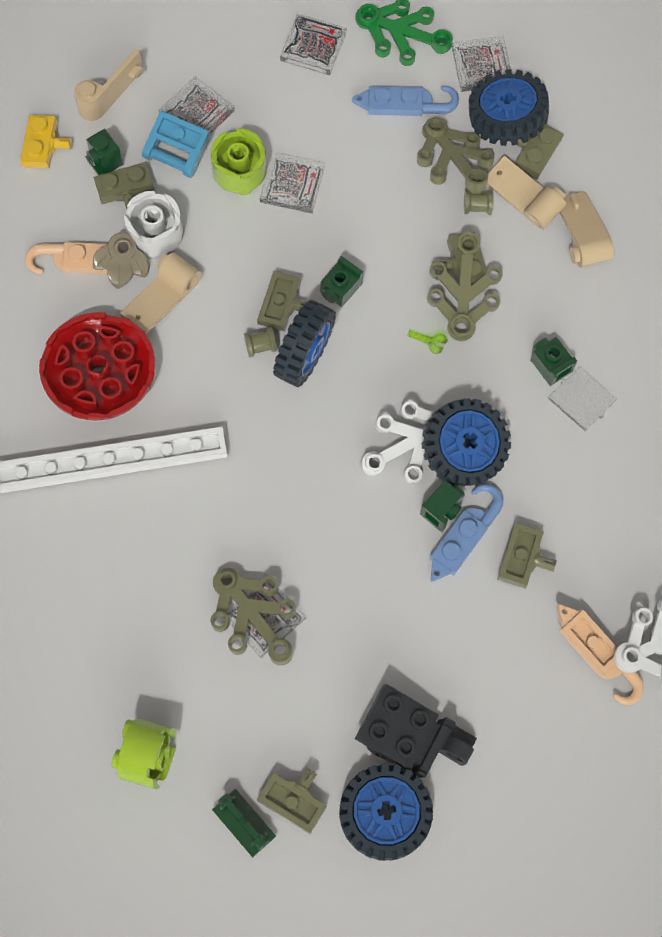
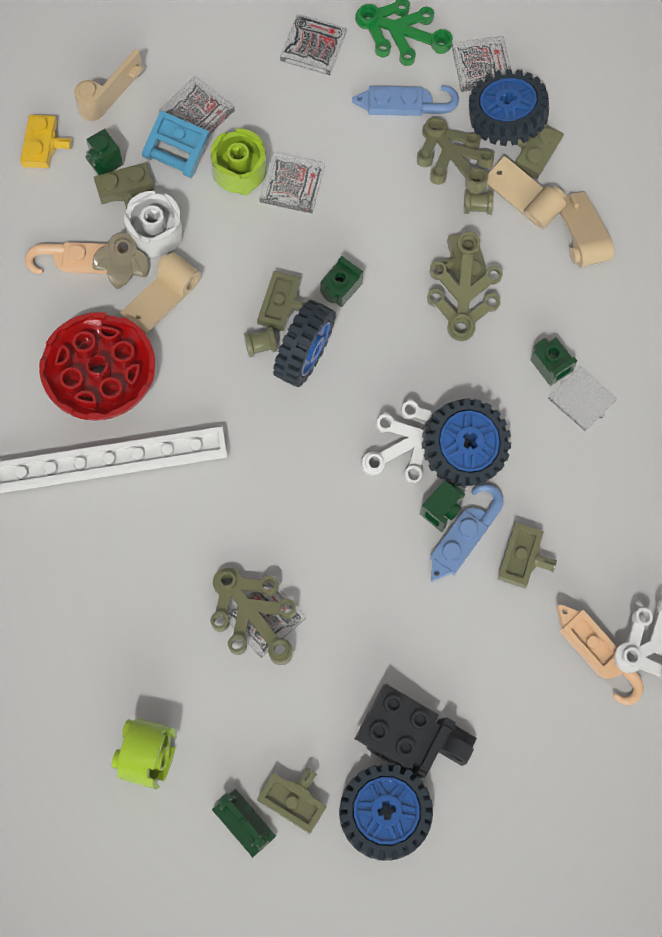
clear neon green hand [407,330,448,354] -> none

